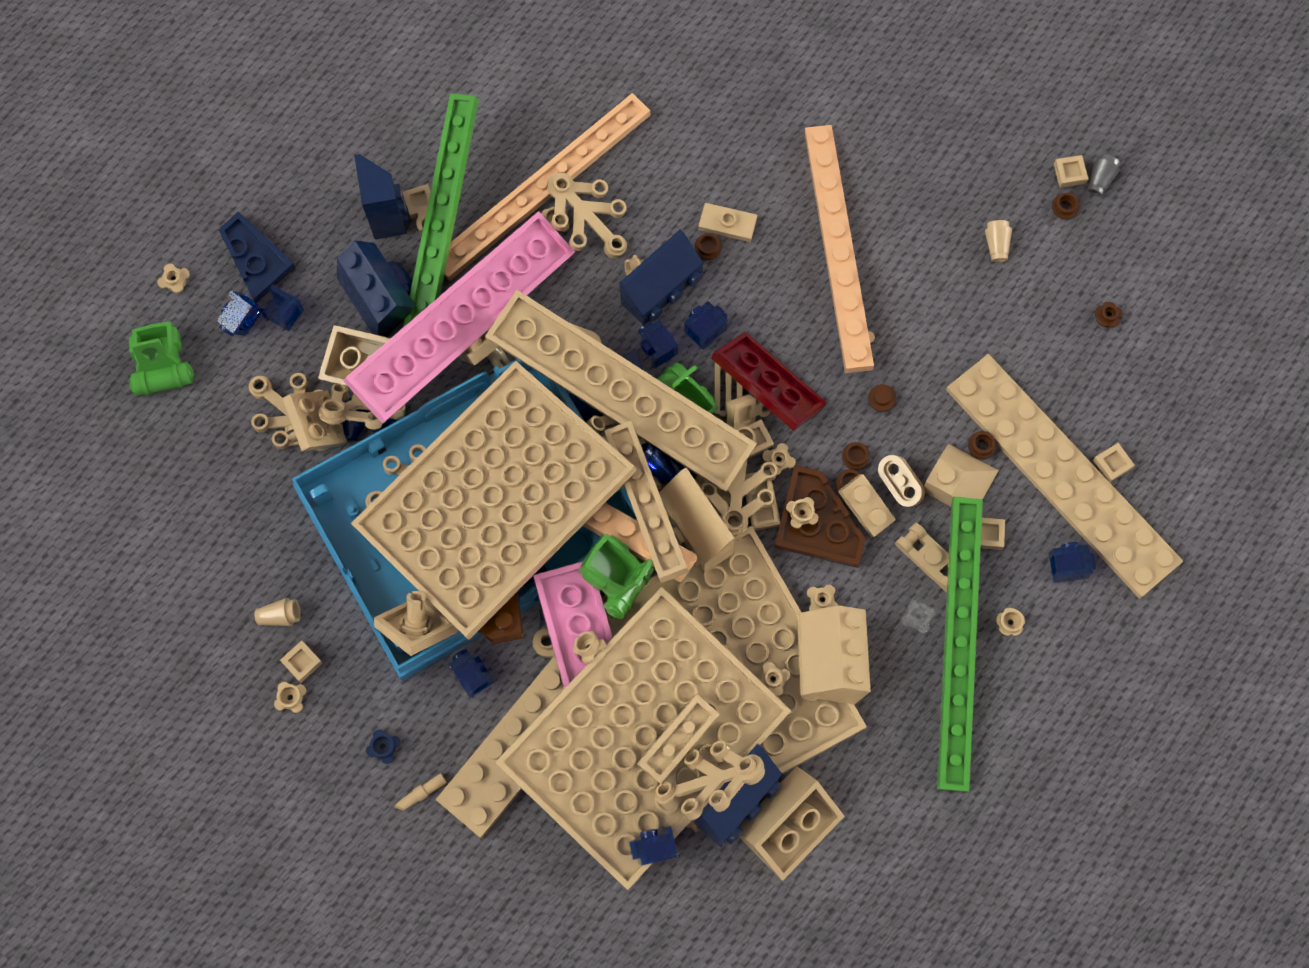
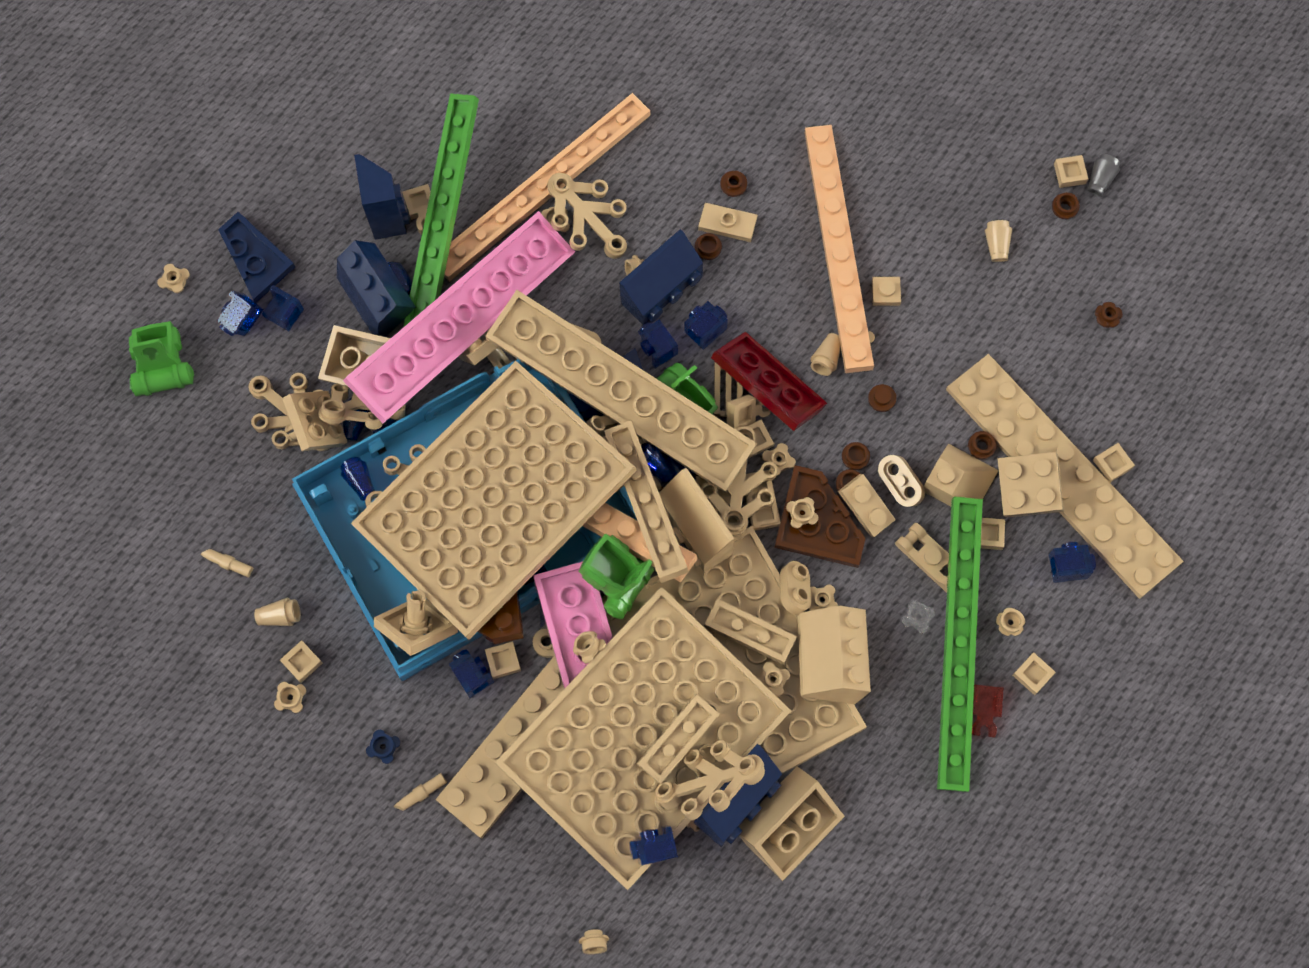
none -> tan piece [201,549,254,578]
none -> clear blue cone [340,457,375,501]
none -> tan plate [485,641,521,679]
none -> tan plate [579,930,609,954]
none -> tan plate [704,599,797,665]
none -> reddish brown plate [720,171,747,197]
none -> tan plate [780,561,811,615]
none -> tan cone [811,333,841,376]
none -> tan plate [872,277,901,306]
none -> clear red plate [972,685,1004,738]
none -> tan brick [997,452,1064,517]
none -> tan plate [1012,652,1056,695]

